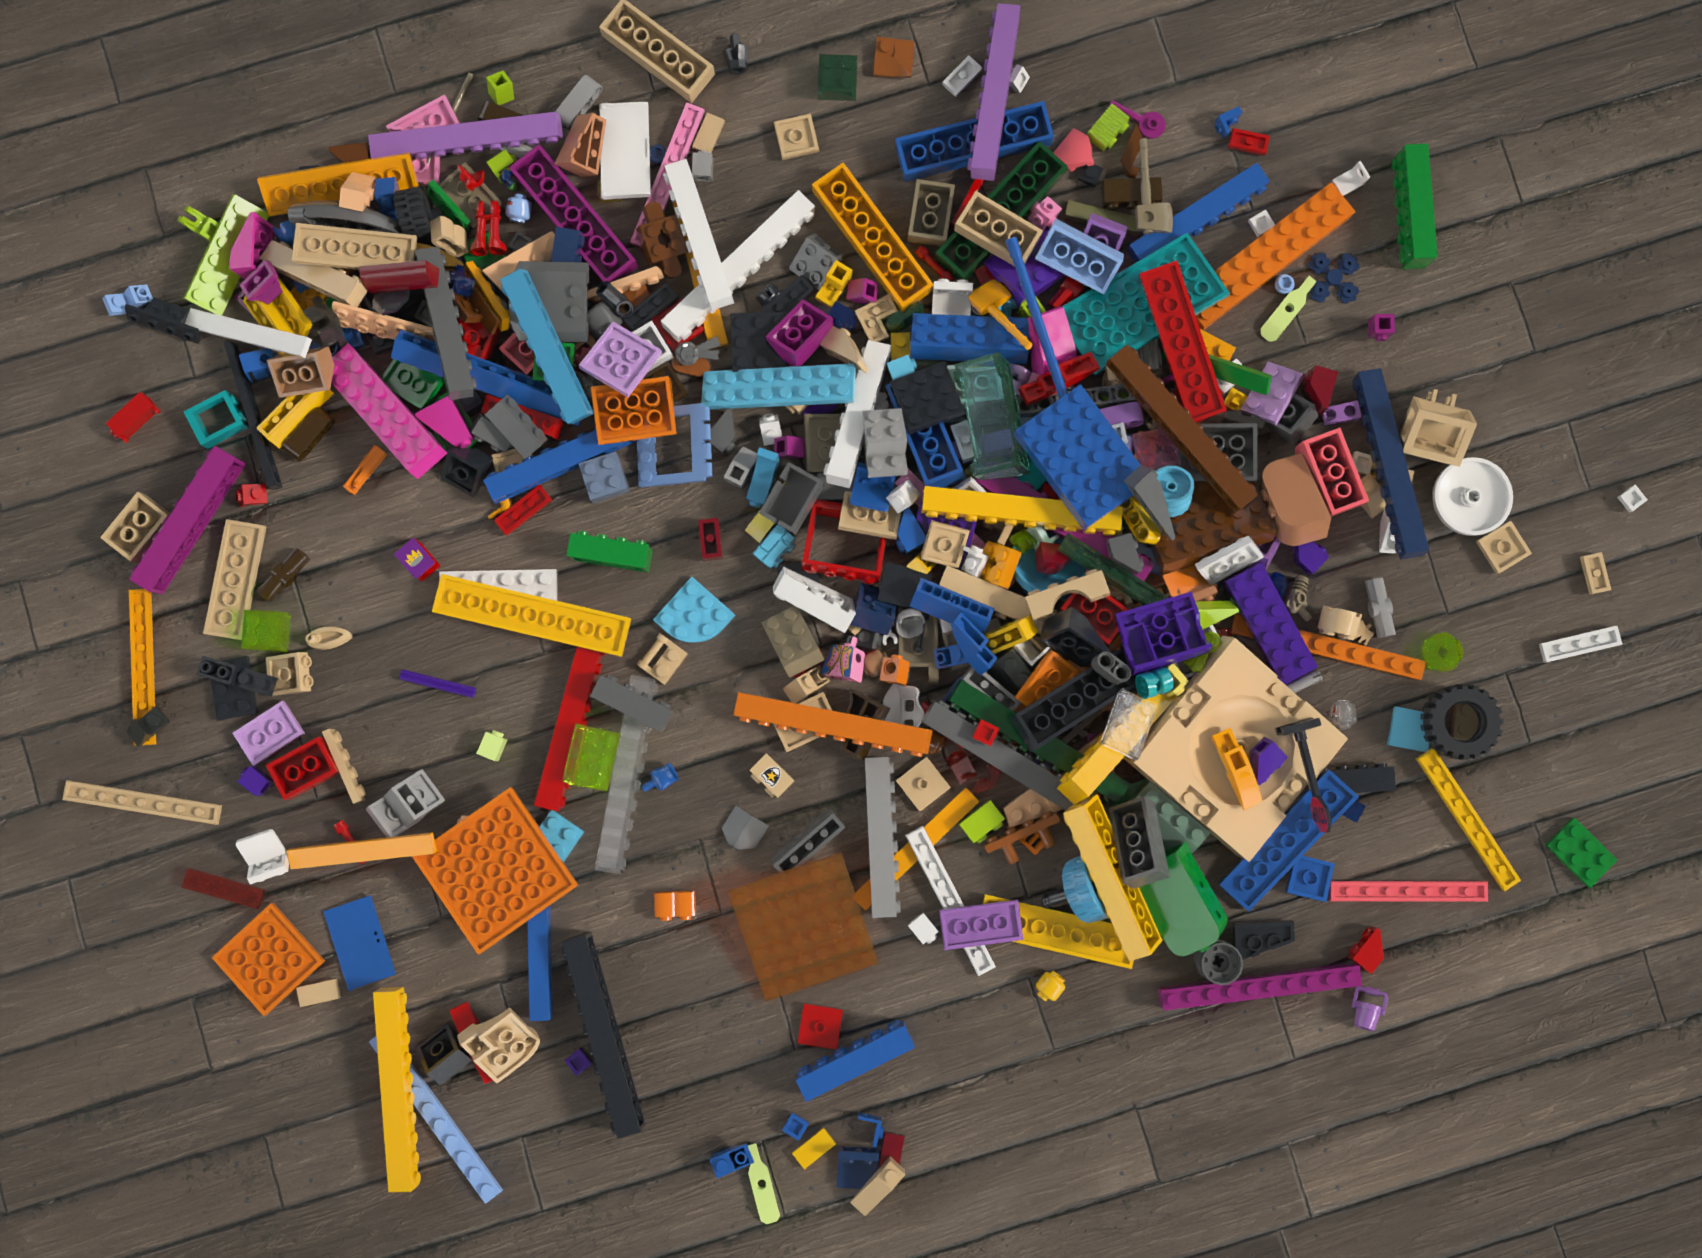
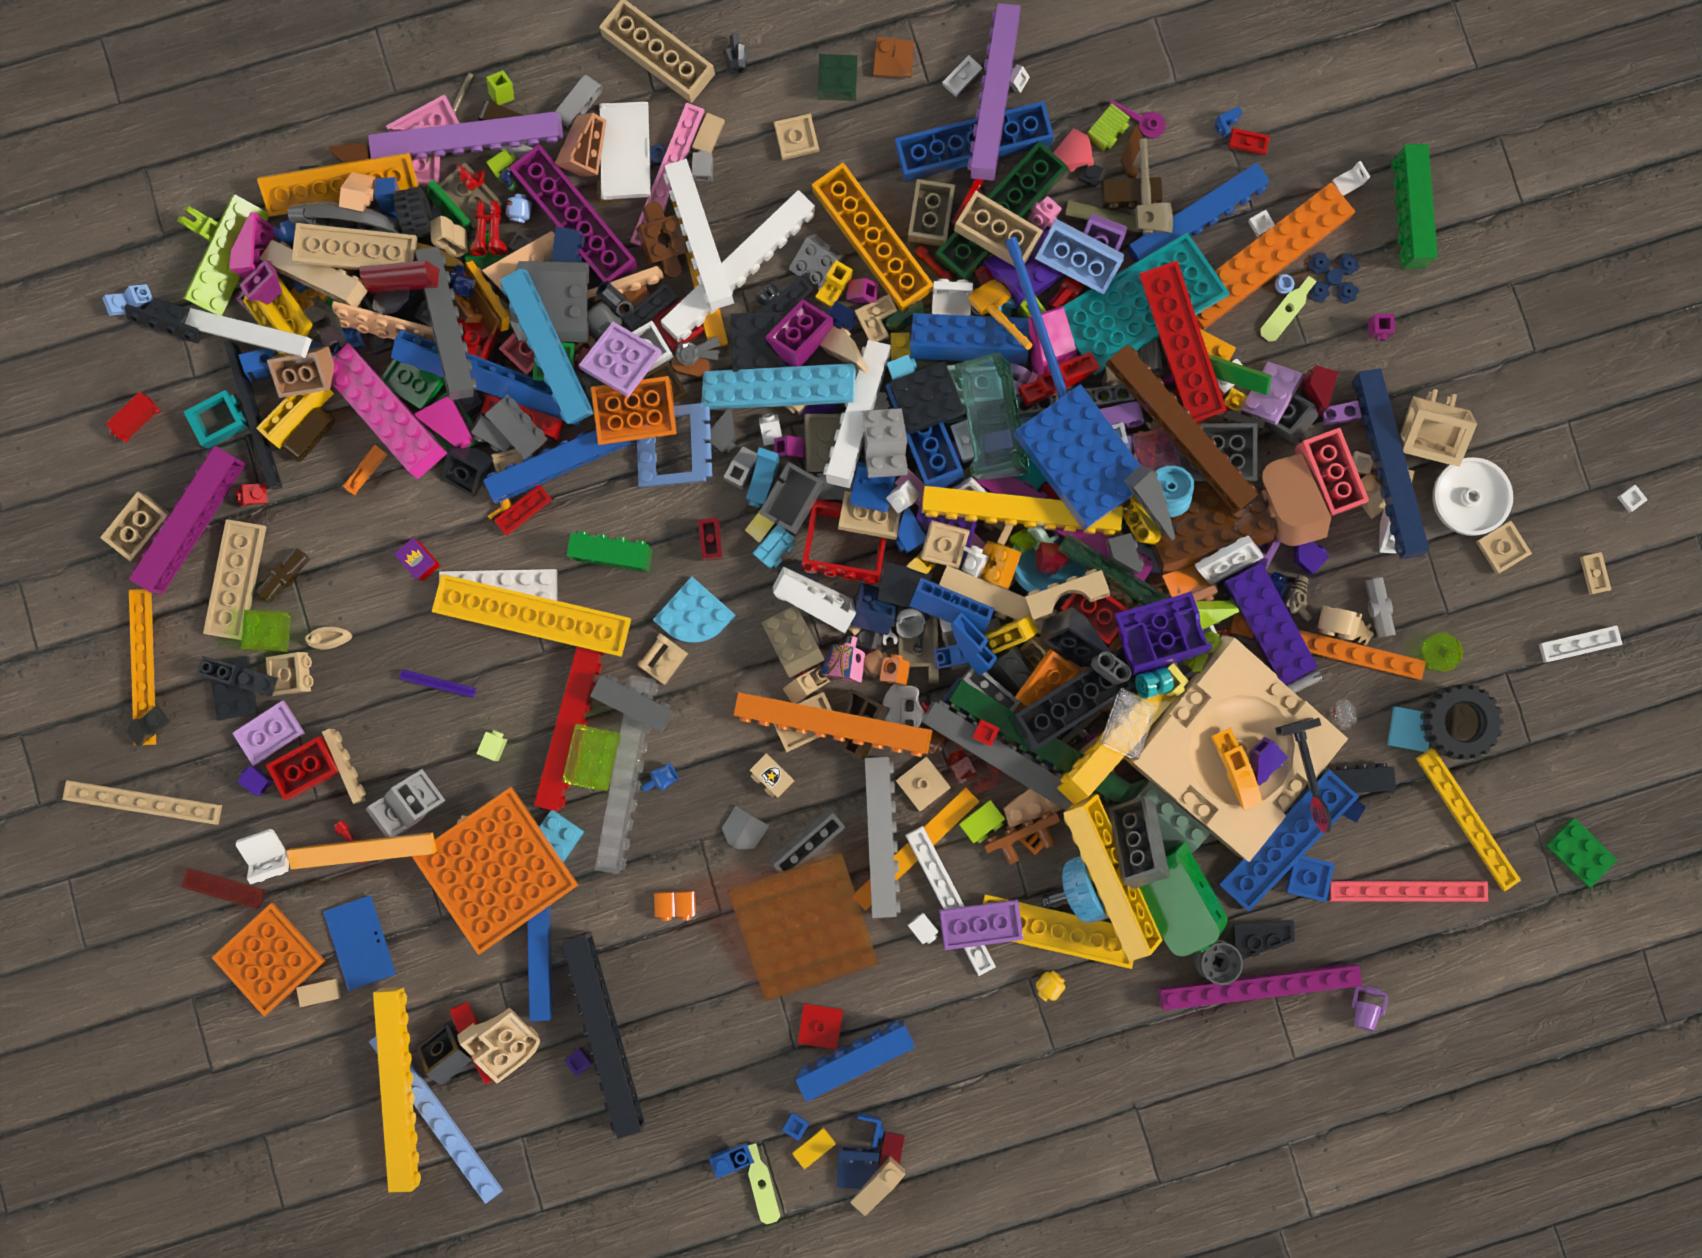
sand blue brick [578,451,630,504] -> none
white bracket [1013,640,1051,666] -> none
red slope [1347,926,1384,974] -> none

